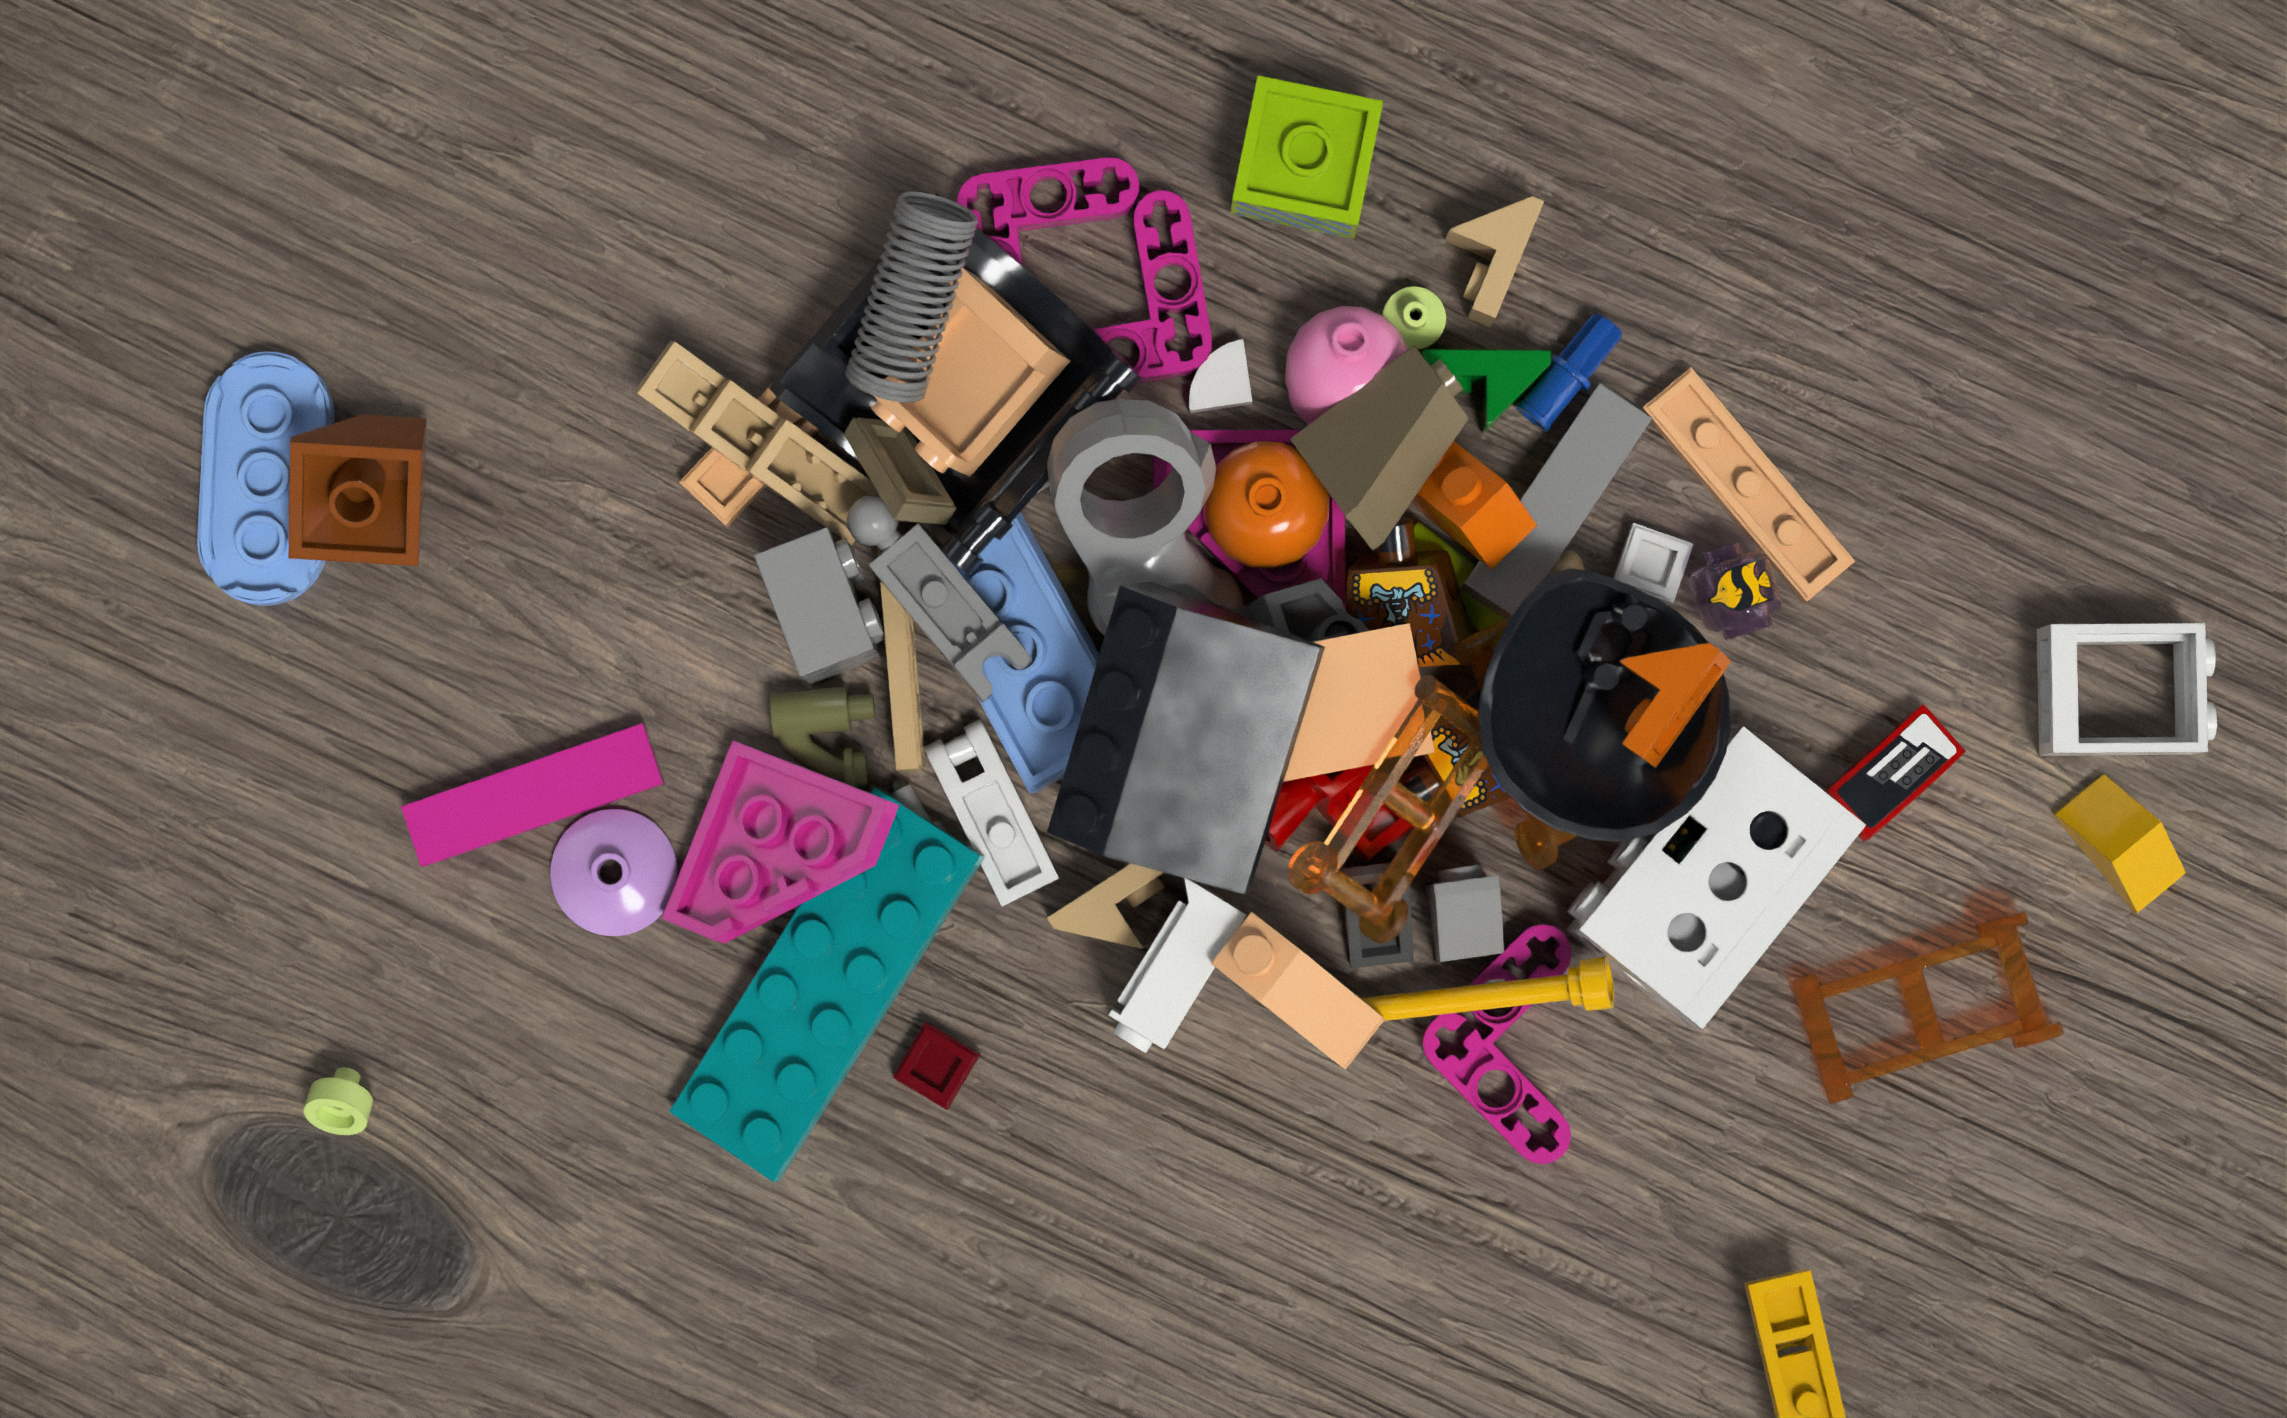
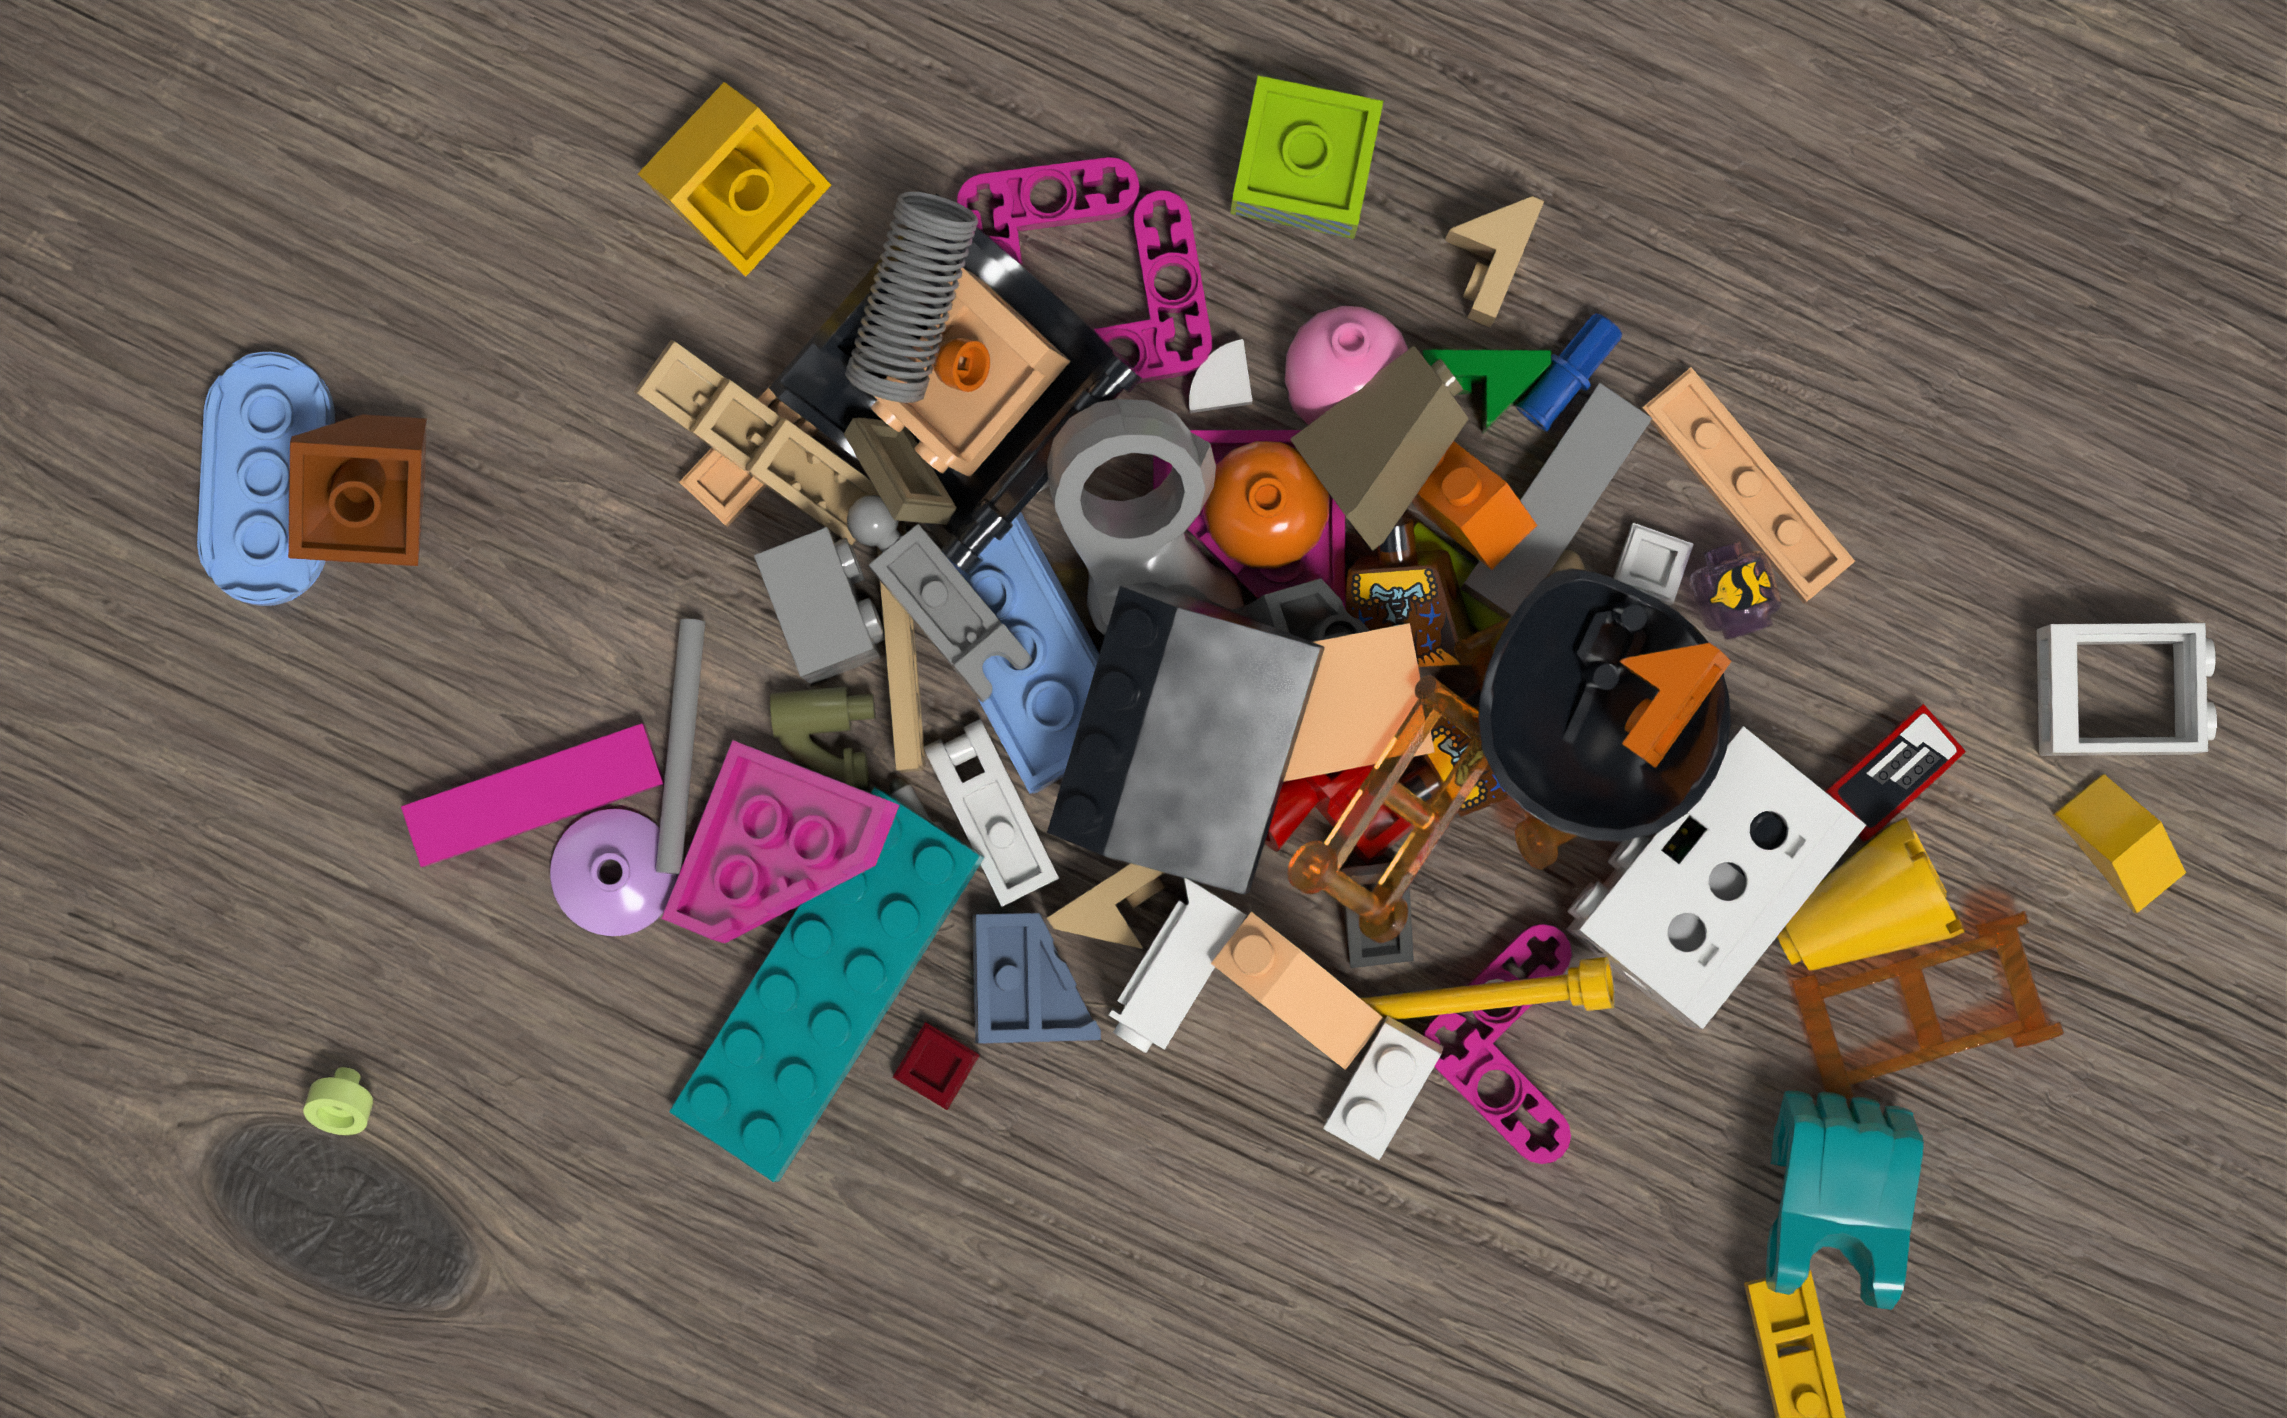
yellowish green tile [1382,286,1446,352] -> none
light grey slope [1425,865,1504,962] -> none
none -> yellow slope [637,82,832,277]
none -> light grey bar [656,619,705,875]
none -> orange hinge [934,338,990,392]
none -> sand blue wing [973,913,1101,1043]
none -> white plate [1323,1016,1443,1160]
none -> teal piece [1766,1091,1924,1310]
none -> yellow cone [1777,817,1965,971]

